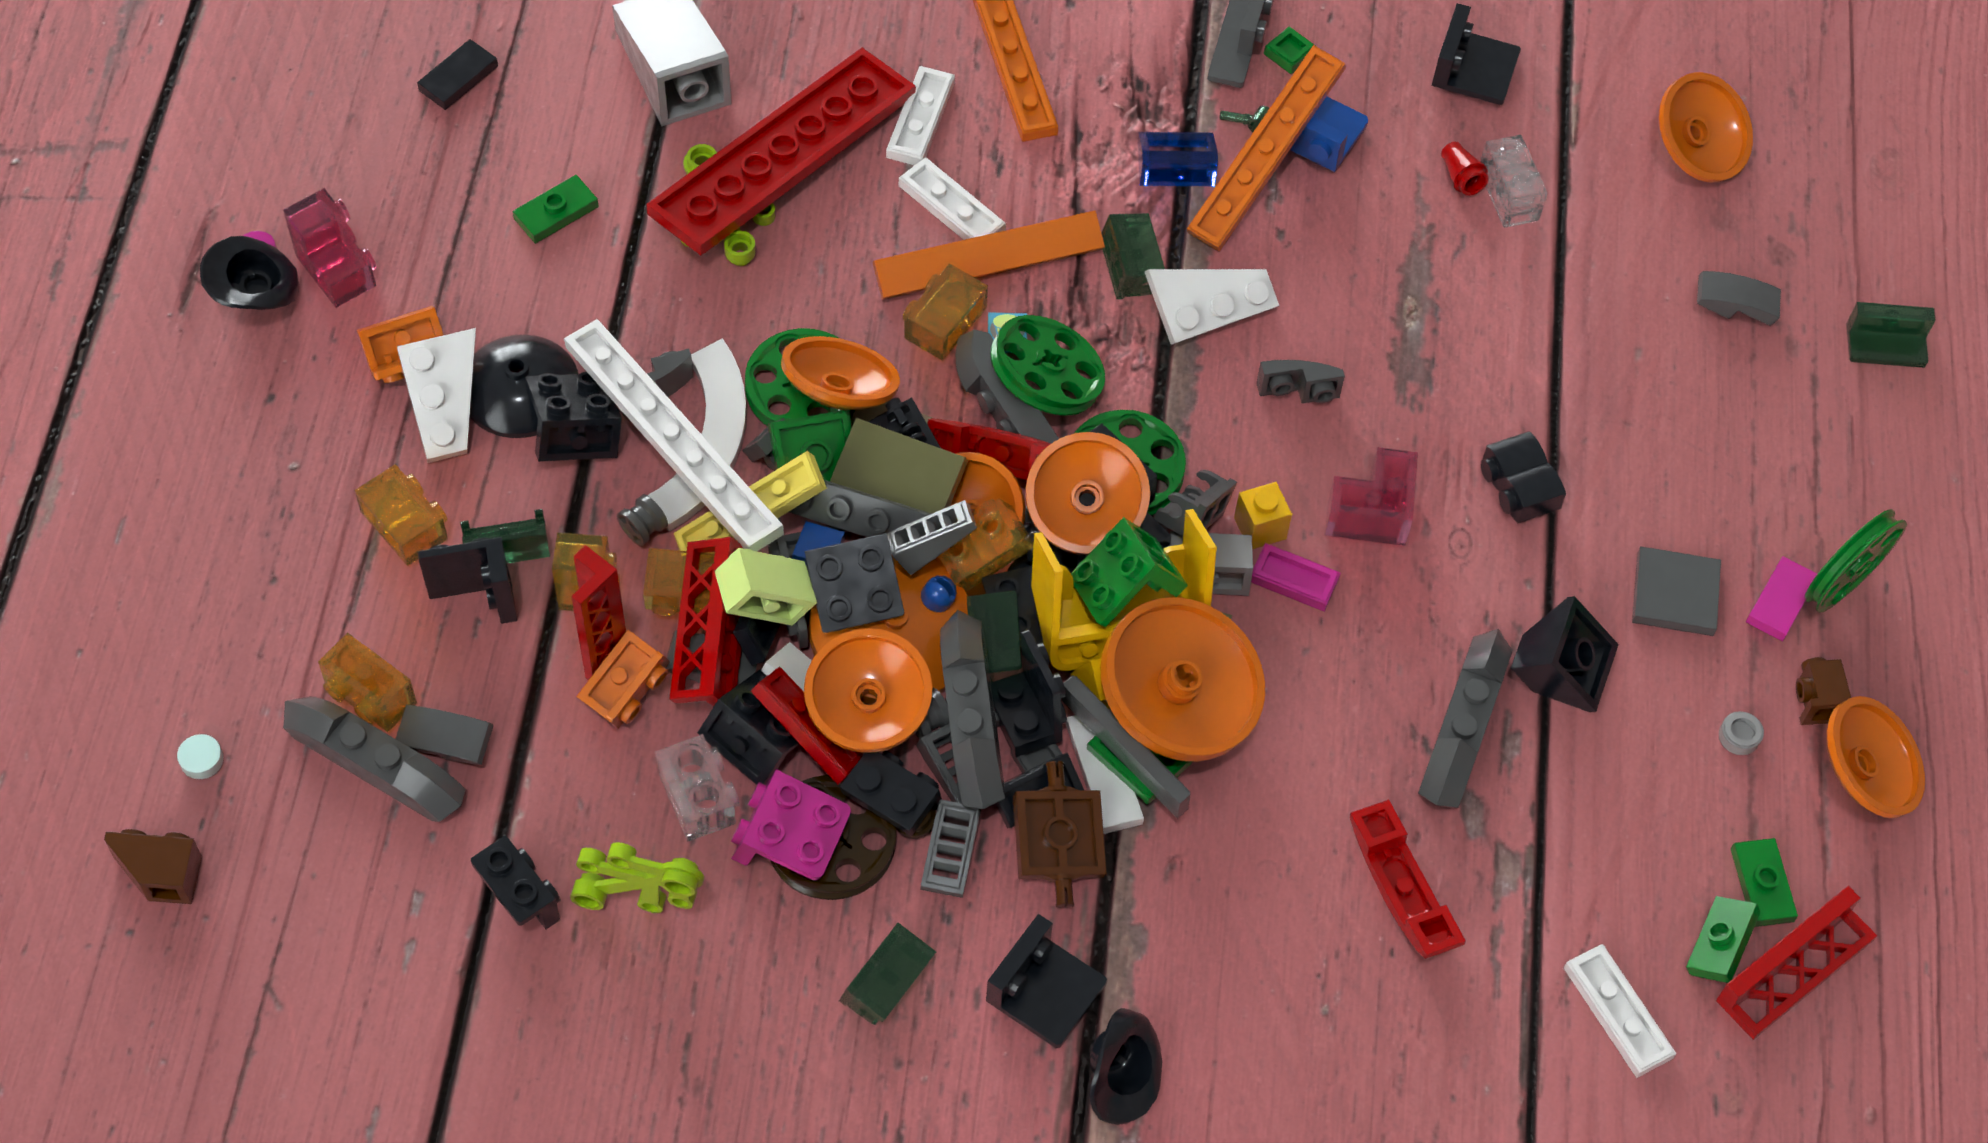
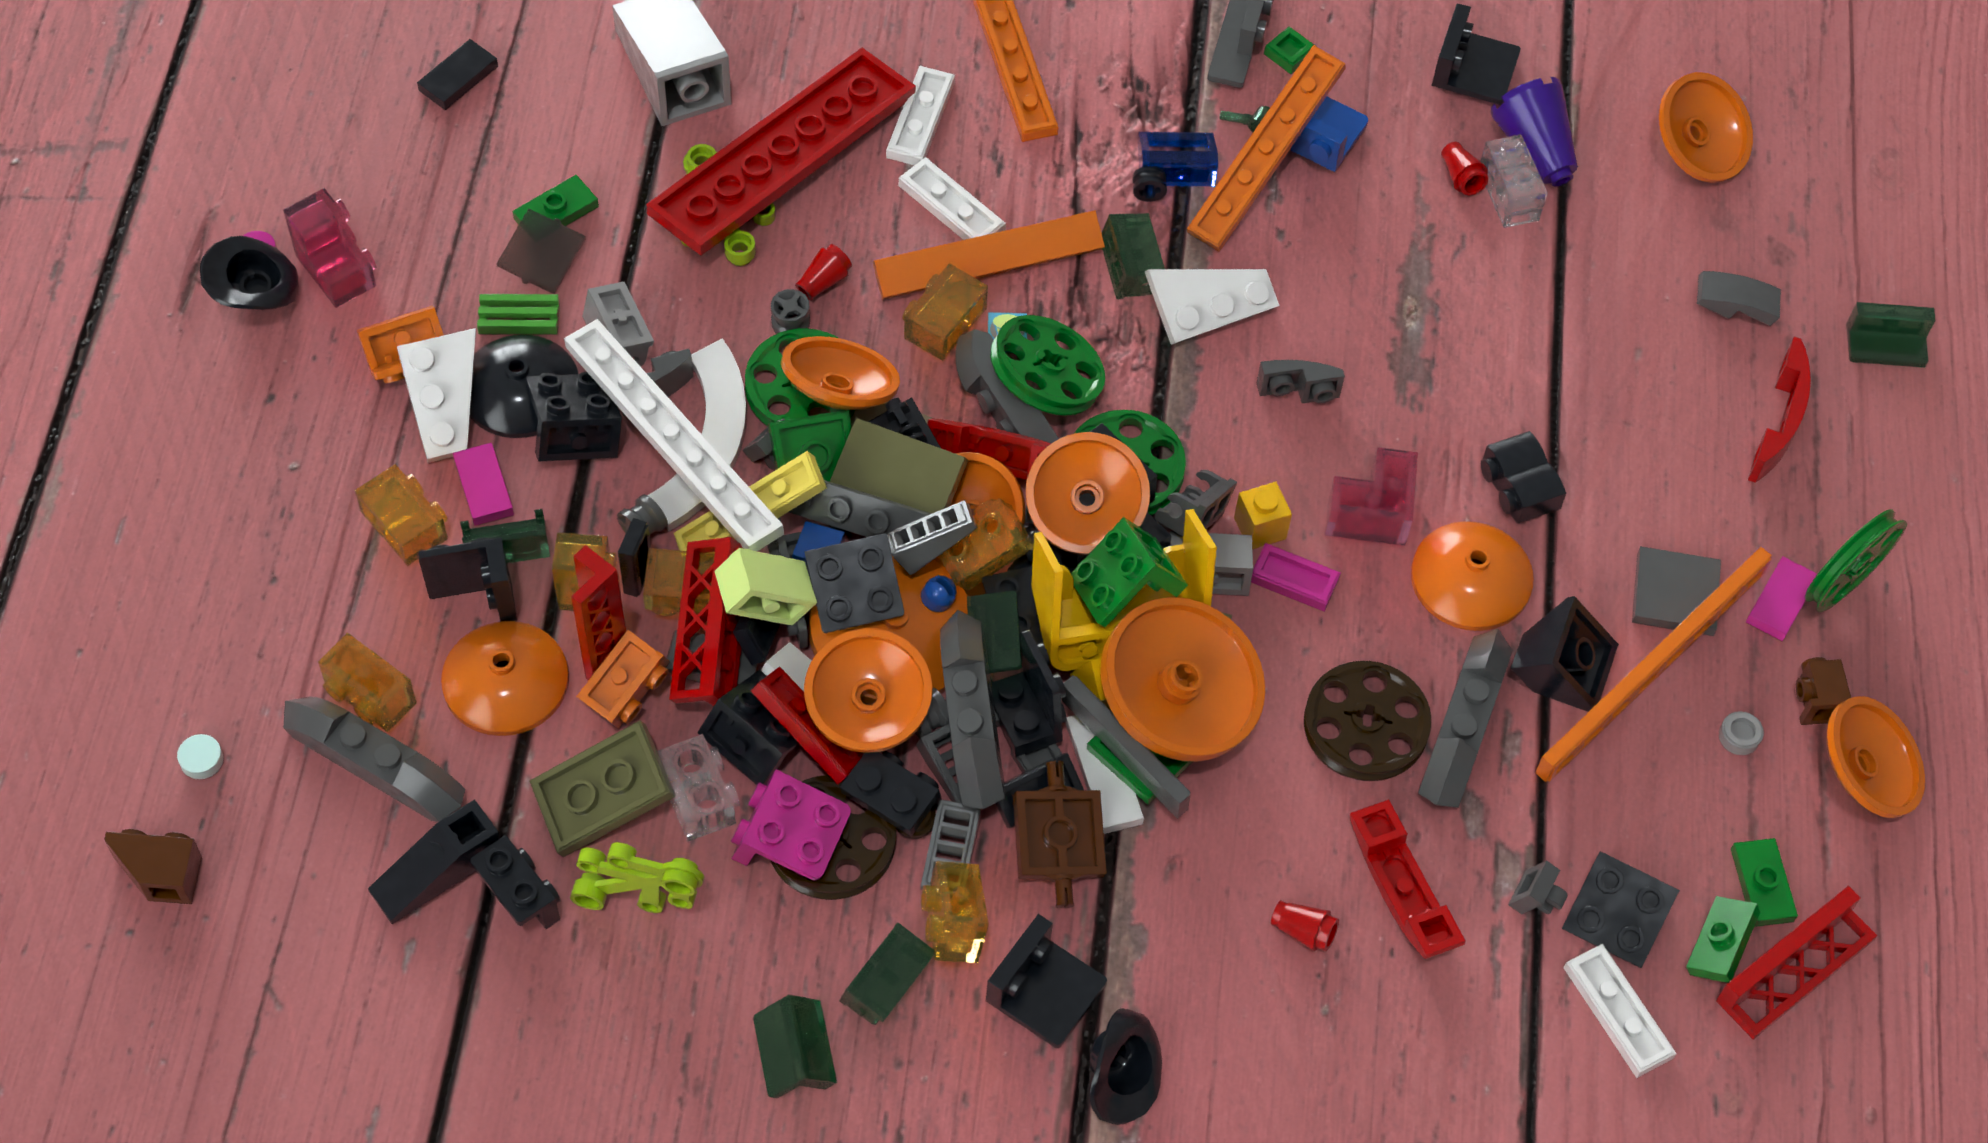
dark grey slope [396,704,494,765] -> none
none -> black slope [368,799,500,924]
none -> orange dish [441,621,569,736]
none -> dark pink tile [453,442,514,526]
none -> bright green tile [477,294,559,334]
none -> clear smoke piece [497,208,586,294]
none -> olive tile [529,720,676,857]
none -> light grey hinge [582,282,654,367]
none -> black tile [618,518,653,597]
none -> clear green panel [753,994,837,1098]
none -> dark grey wheel [771,289,810,334]
none -> red cone [795,244,852,301]
none -> clear yellow brick [921,861,989,963]
none -> black bush [1132,166,1167,202]
none -> red cone [1271,900,1339,951]
none -> dark brown wedge [1304,661,1432,781]
none -> orange dish [1411,521,1534,631]
none -> dark purple cone [1490,77,1578,187]
none -> dark grey tile [1508,860,1568,914]
none -> orange tile [1535,547,1772,782]
none -> black hinge [1562,851,1680,968]
none -> red slope [1748,336,1811,483]

